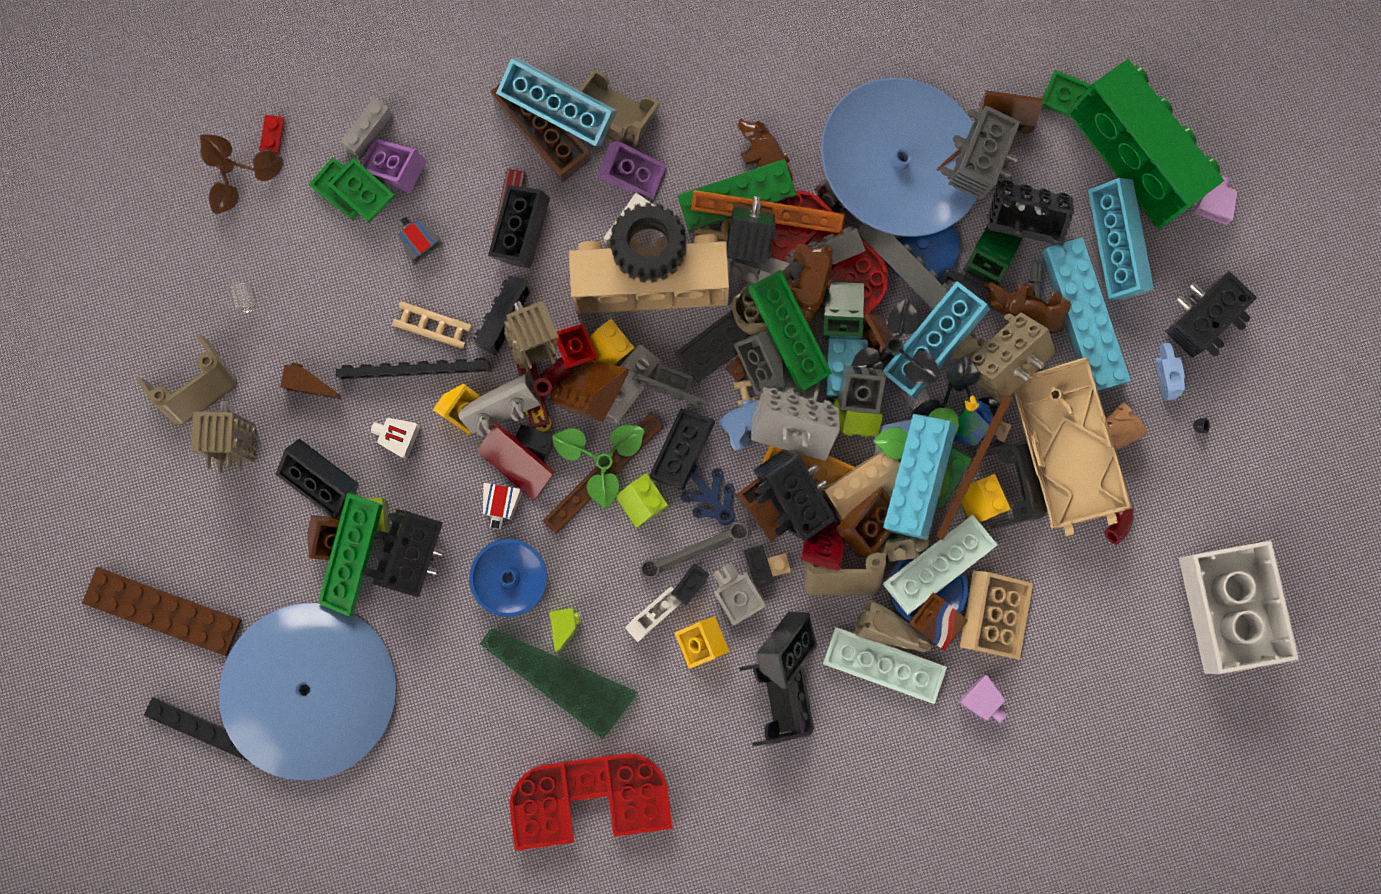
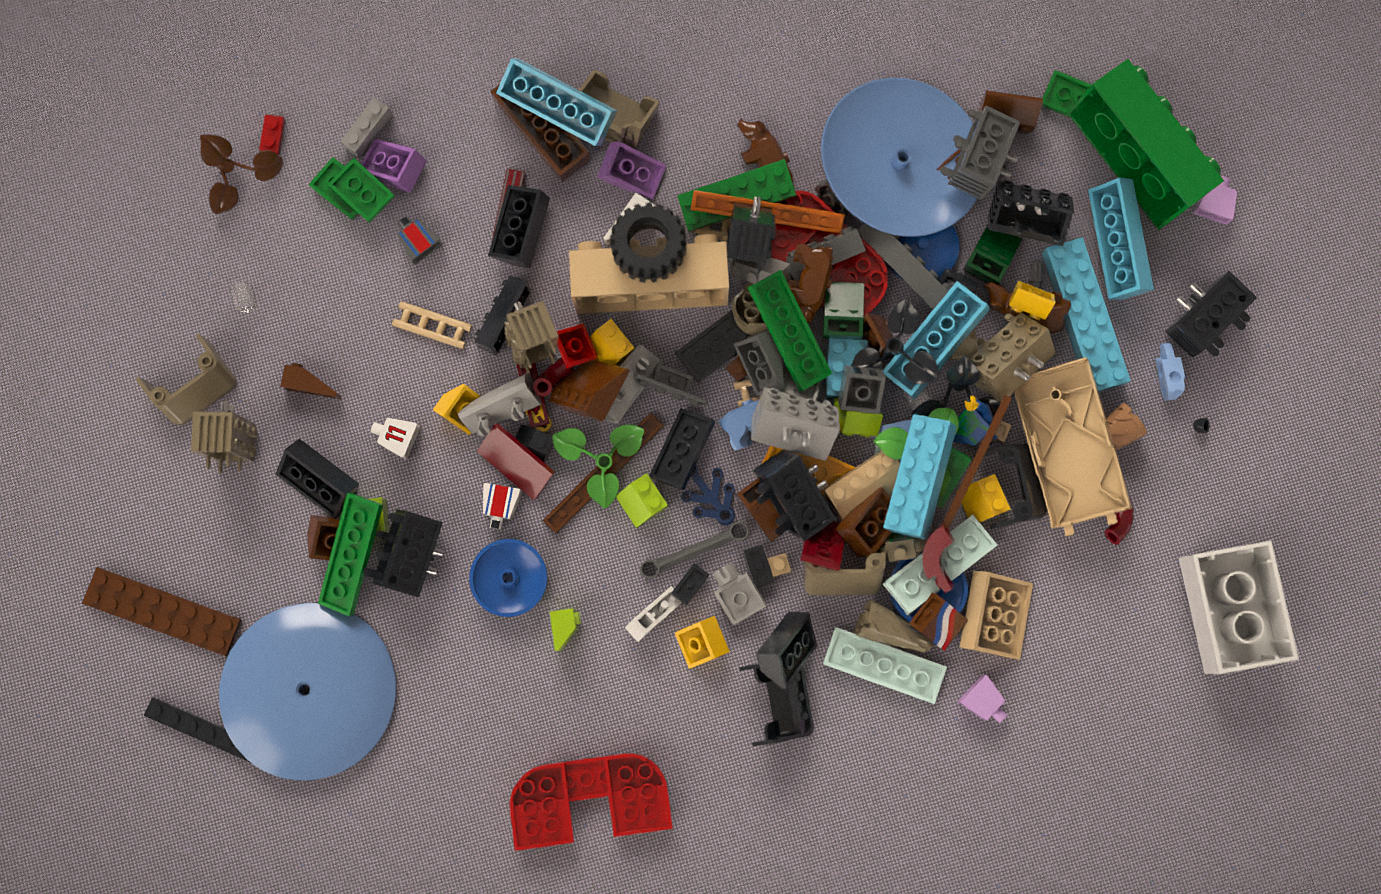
black plate [336,358,491,380] -> none
clear green wing [479,628,638,740] -> none
none -> dark red arch [922,523,954,593]
none -> yellow slope [1009,281,1055,320]

